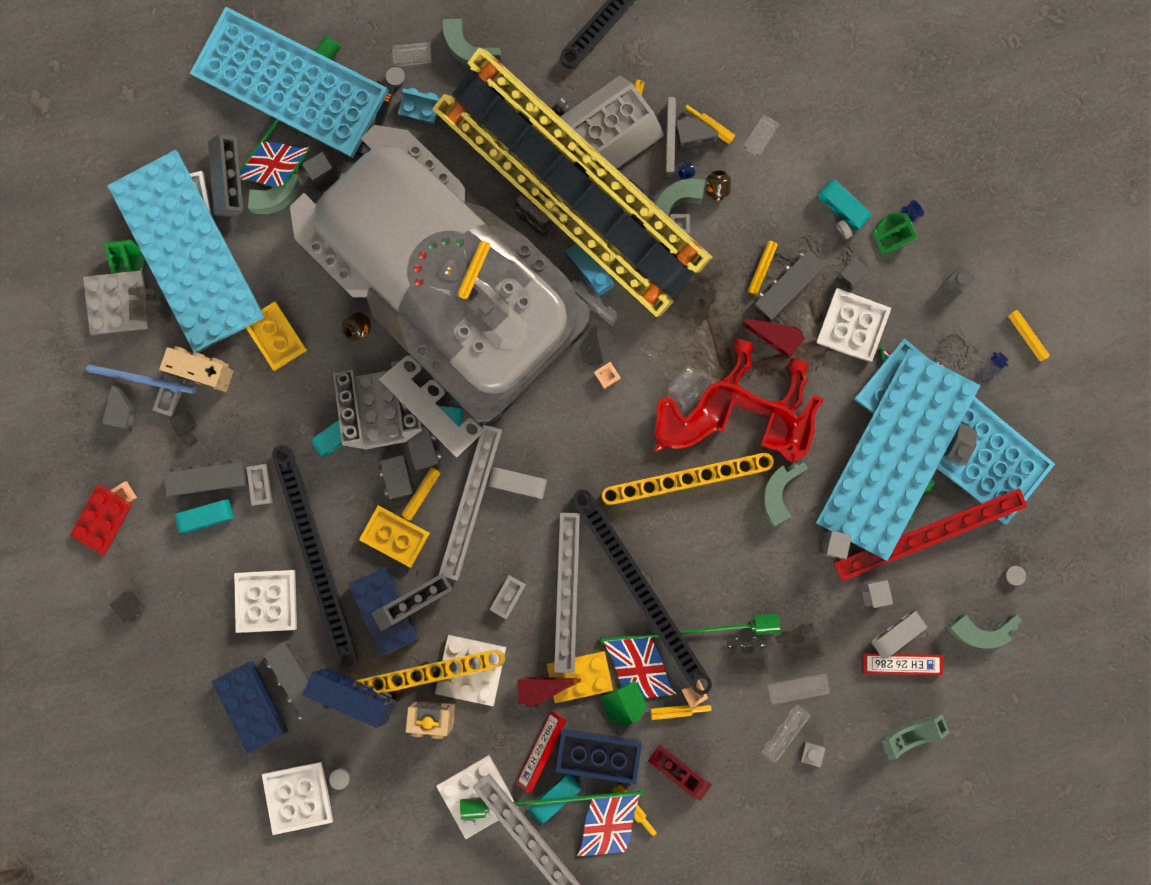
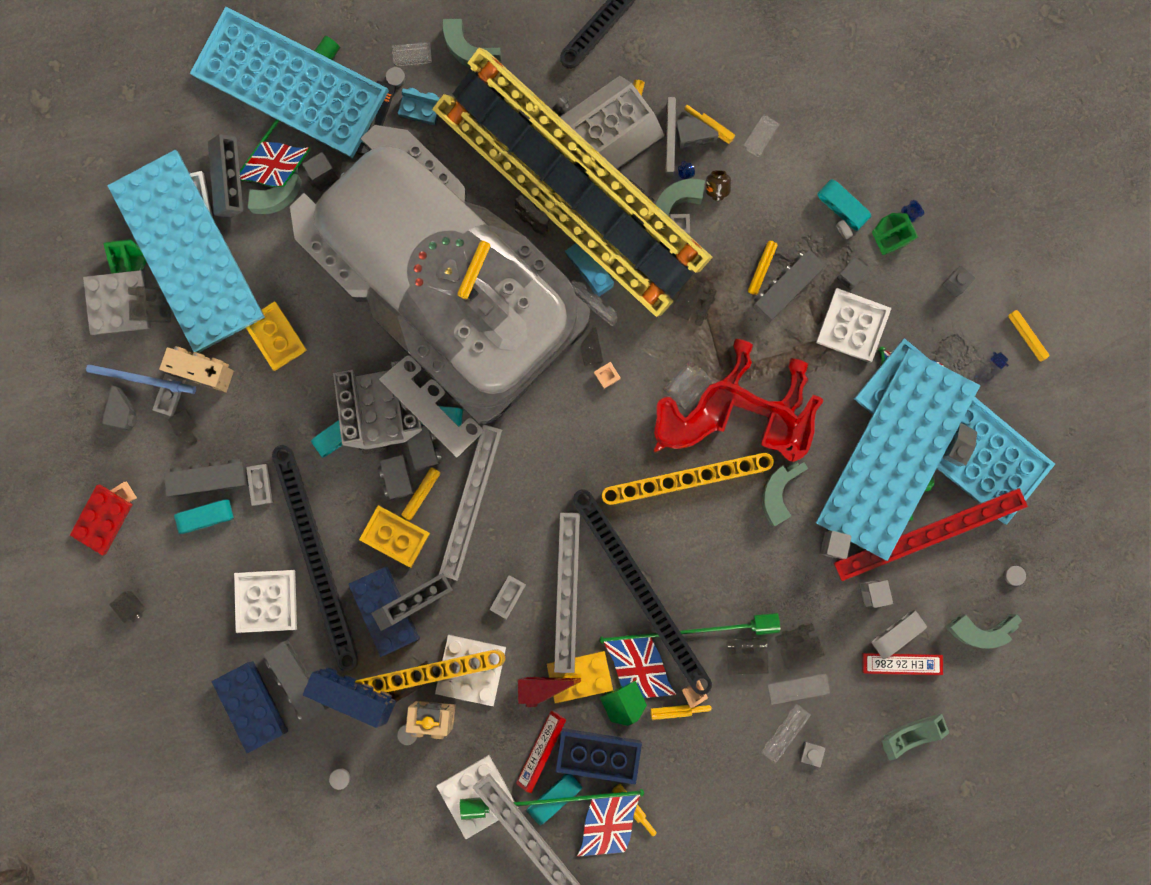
white plate [262,761,333,835] -> none
dark brown head [342,312,371,341] -> none
light grey beam [488,467,547,499] -> none
dark red slope [648,745,712,801] -> none
dark red slope [742,319,805,359] -> none
none -> light grey tile [397,724,418,745]

